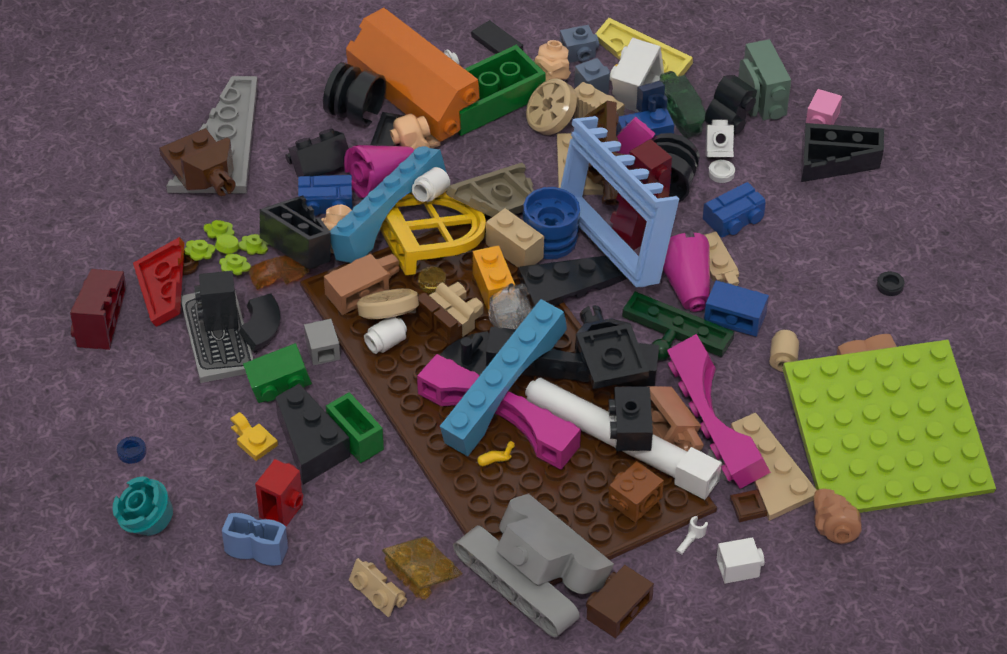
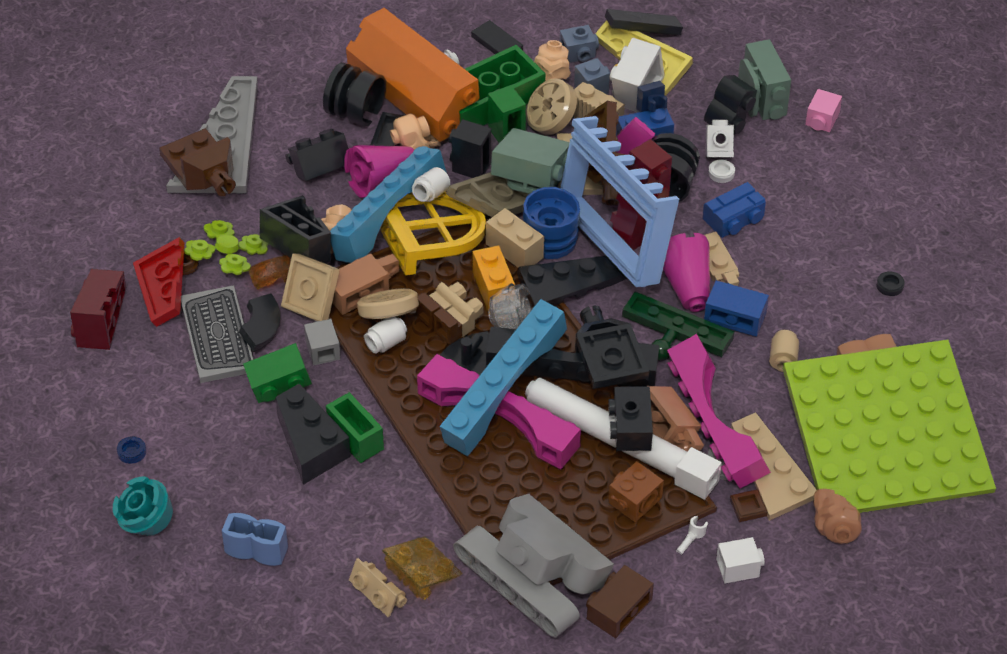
black brick [194,271,239,332] -> none
yellow plate [230,412,278,461] -> none
red brick [255,459,304,526] -> none
blue brick [298,175,353,216] -> none
clear yellow tile [418,266,446,293] -> none
yellow piece [477,441,515,467] -> none
clear green piece [660,71,706,138] -> none
black wedge [801,123,884,182] -> none
none -> tan tile [281,254,340,321]
none -> black brick [449,119,491,178]
none -> green brick [488,85,526,143]
none -> sand green brick [491,128,570,194]
none -> black tile [605,9,683,35]

